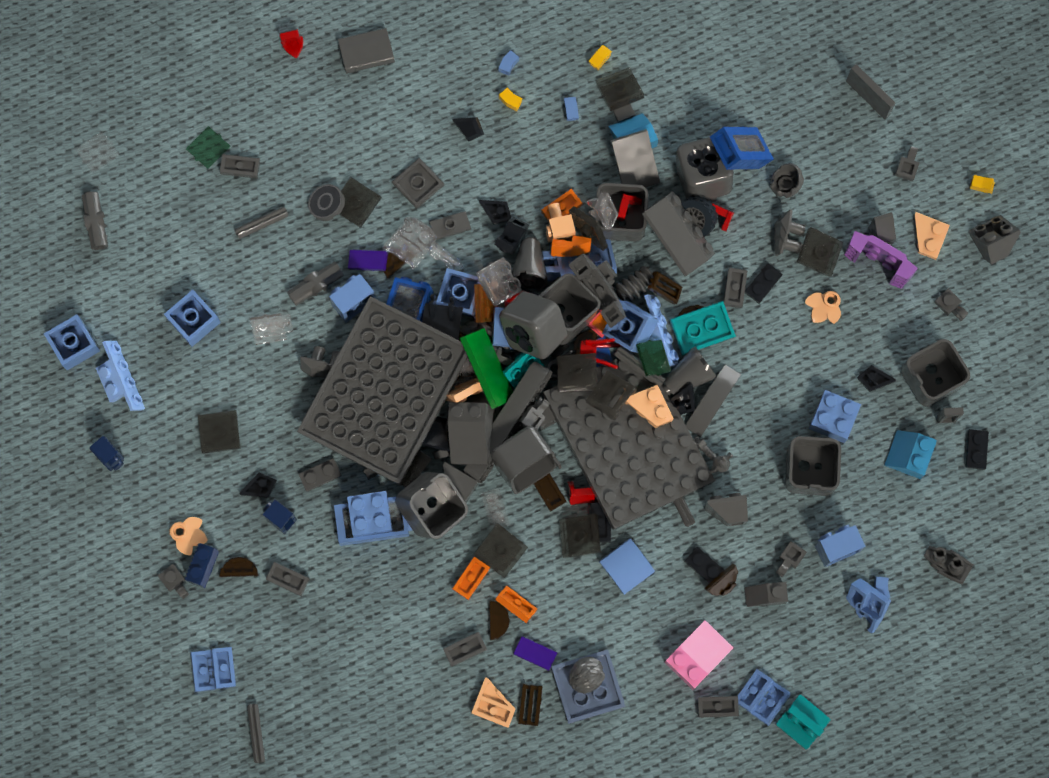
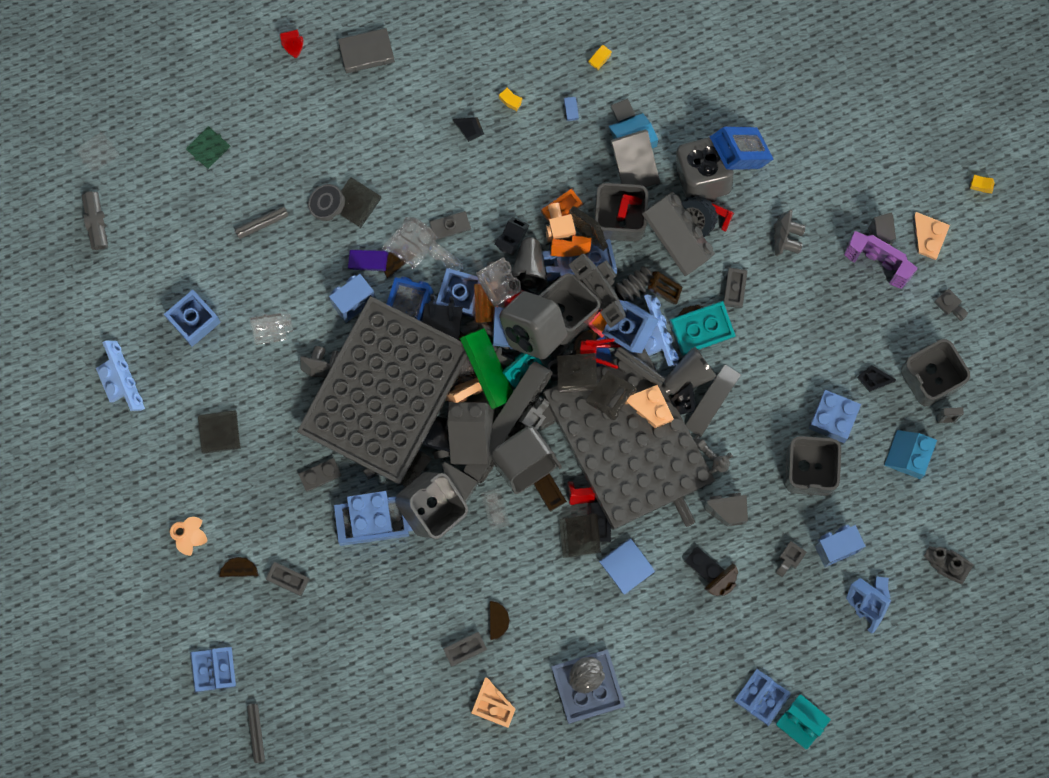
medium blue brick [44,314,100,370] -> none
dark blue brick [89,436,124,471] -> none
dark grey plate [158,564,189,599] -> none
dark blue brick [185,543,219,588] -> none
dark grey plate [220,154,260,179] -> none
black piece [239,472,277,498] -> none
dark blue piece [263,500,297,535] -> none
dark grey piece [287,261,344,306] -> none
dark grey tile [392,158,444,209] -> none
orange plate [452,557,490,600] -> none
clear smoke plate [474,523,528,578] -> none
black piece [479,200,511,225] -> none
orange plate [495,586,538,623] -> none
medium blue piece [498,50,519,76] -> none
dark purple tile [513,636,557,671] -> none
dark brown tile [519,684,543,726] -> none
clear tile [586,191,618,230] -> none
clear smoke plate [595,67,644,112] -> none
clear green piece [636,340,671,376] -> none
bright pink slope [664,621,733,690] -> none
dark grey plate [698,696,739,718] -> none
black plate [745,263,783,304] -> none
dark grey slope [745,582,788,607] -> none
dark grey hair [770,163,804,198] -> none
clear smoke plate [797,227,843,277] -> none
light nougat plate [805,291,841,324] -> none
dark grey tile [846,65,896,120] -> none
dark grey plate [895,146,920,182] -> none
black plate [966,429,989,470] -> none
dark grey slope [968,215,1021,265] -> none

